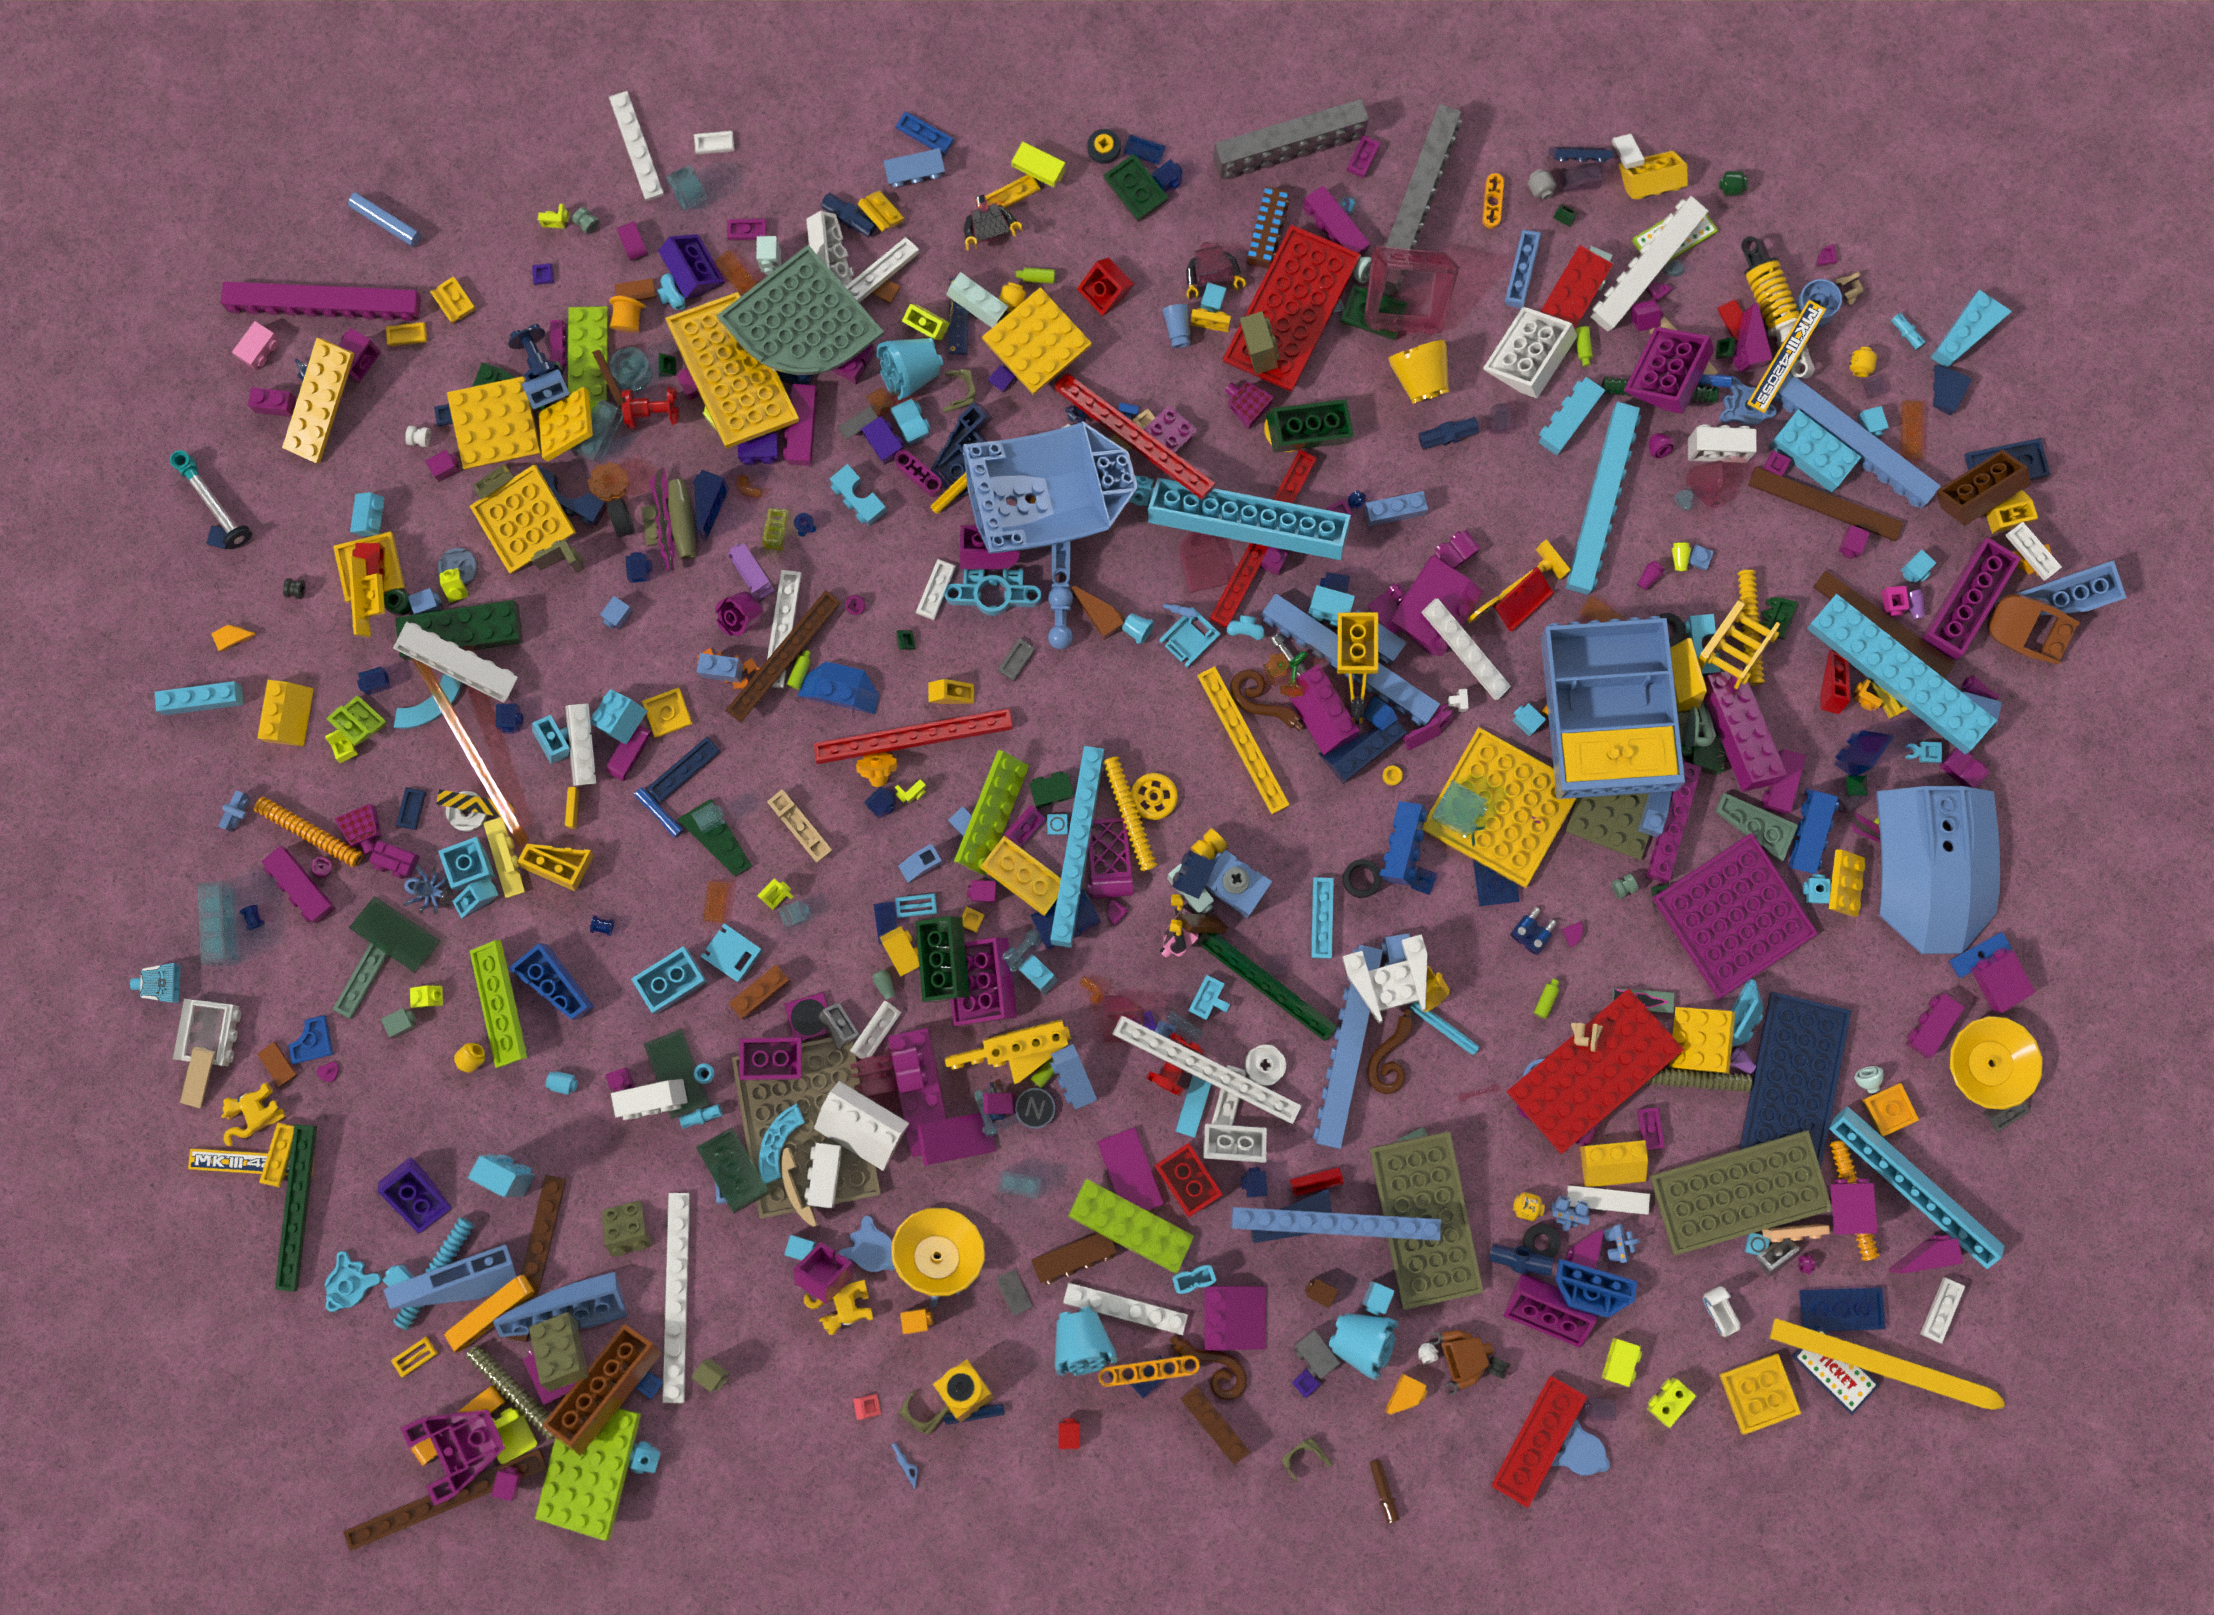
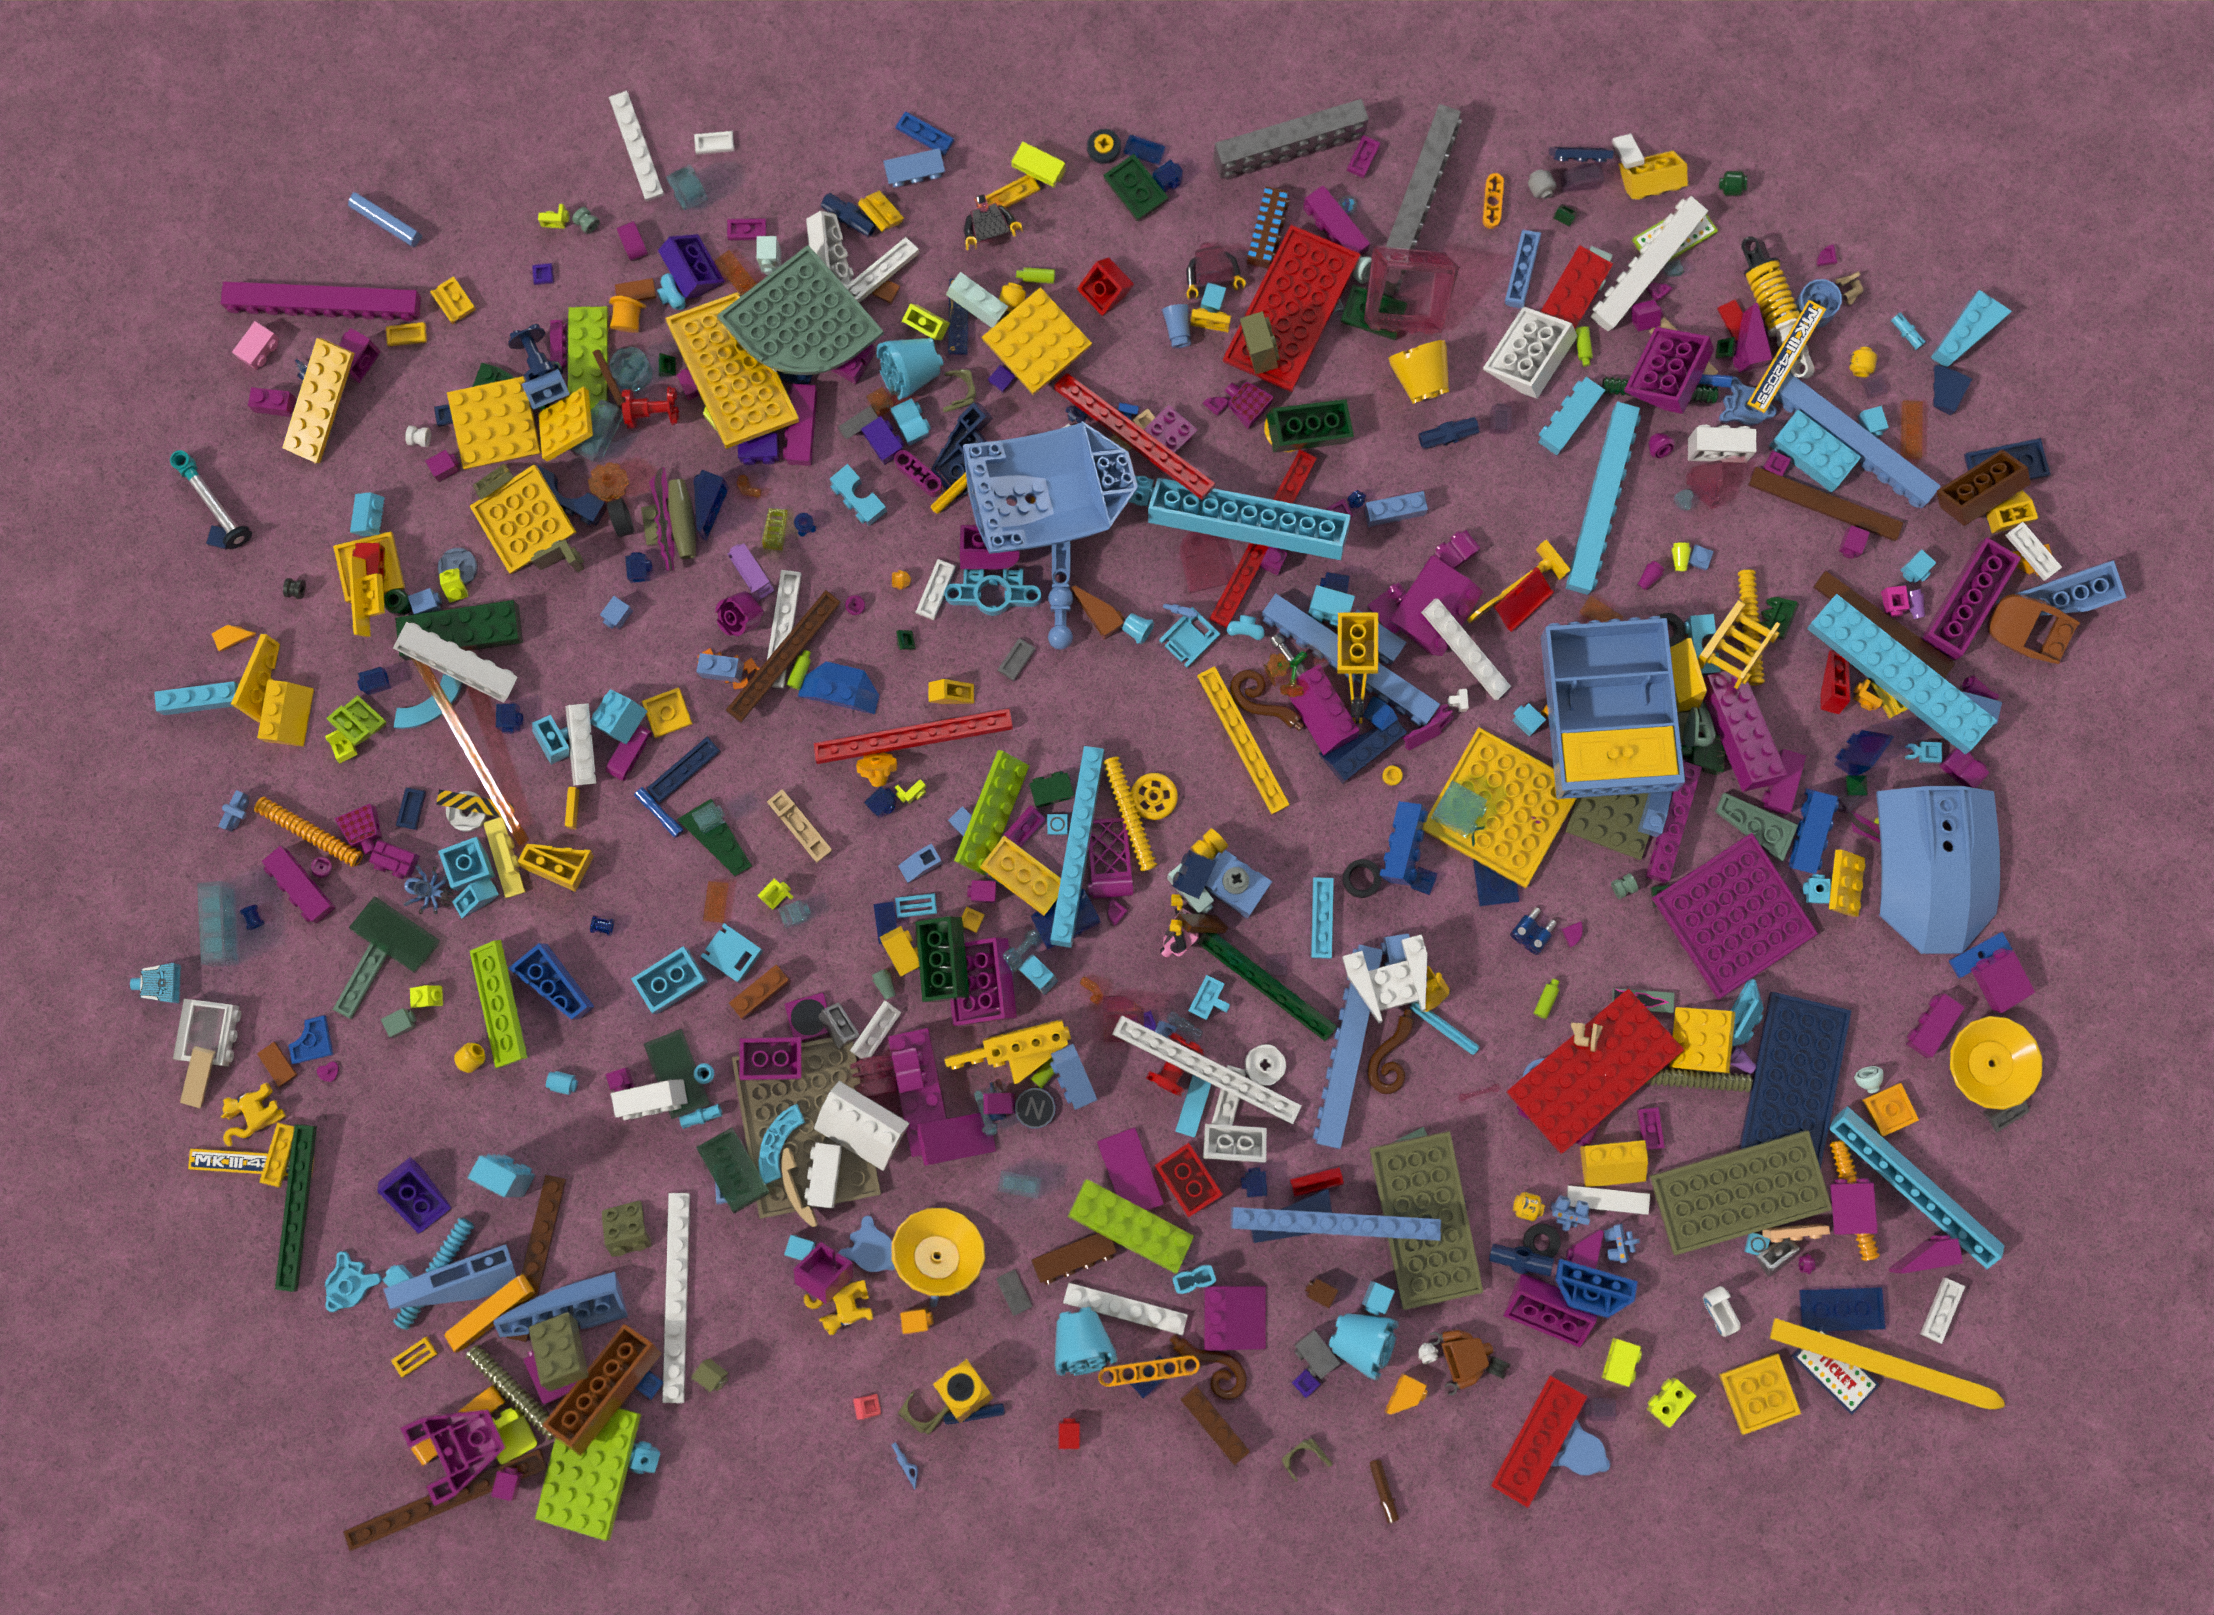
none -> yellow wing [231,634,280,722]
none -> light orange plate [892,570,911,590]
none -> magenta tile [1203,397,1229,416]

